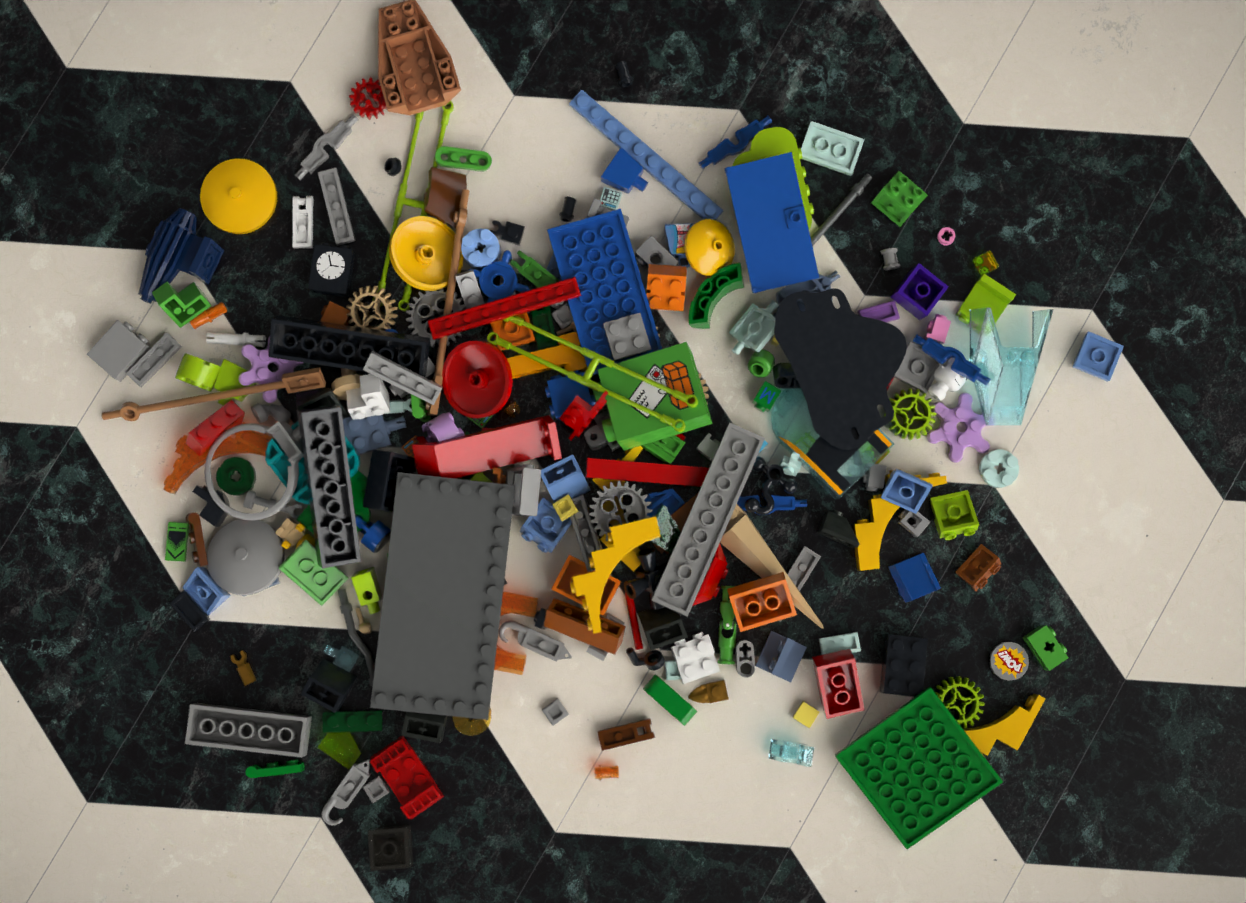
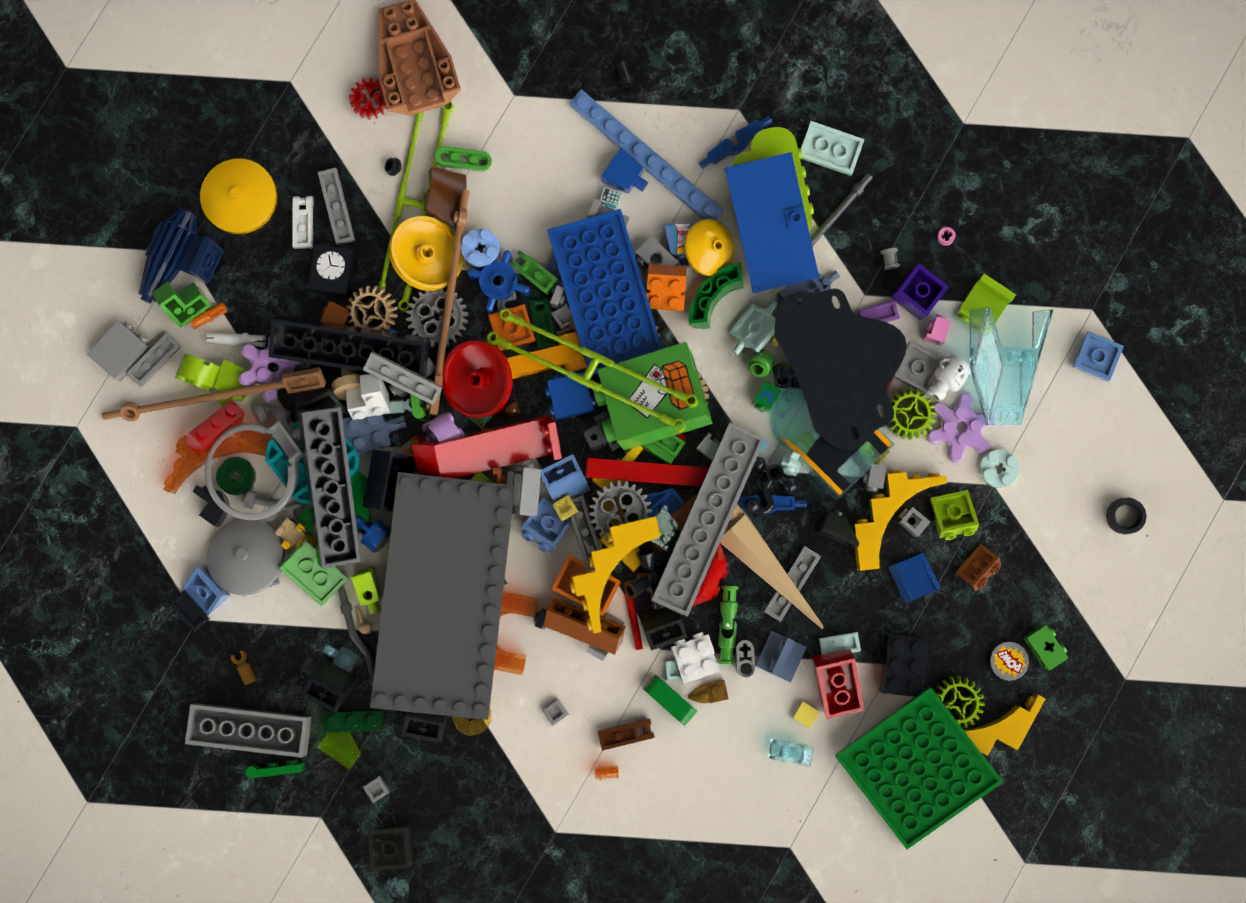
bright green tile [165,522,190,562] -> none
reddish brown plate [185,512,208,566] -> none
light grey piece [295,114,358,181] -> none
light grey plate [322,759,370,825] -> none
red plate [370,736,444,819] -> none
red tile [428,277,581,340] -> none
light grey hinge [455,269,485,309] -> none
black plate [490,221,525,246] -> none
light grey plate [499,621,572,662] -> none
black pin [559,196,577,222] -> none
red bracket [559,390,608,440] -> none
light grey plate [603,313,651,361] -> none
black plate [626,647,665,670] -> none
orange brick [727,572,797,632] -> none
bright green bracket [872,171,927,227] -> none
medium blue slope [881,469,933,514] -> none
blue piece [913,334,990,386] -> none
clear neon green tile [972,251,999,276] -> none
none -> black tyre [1106,498,1147,535]

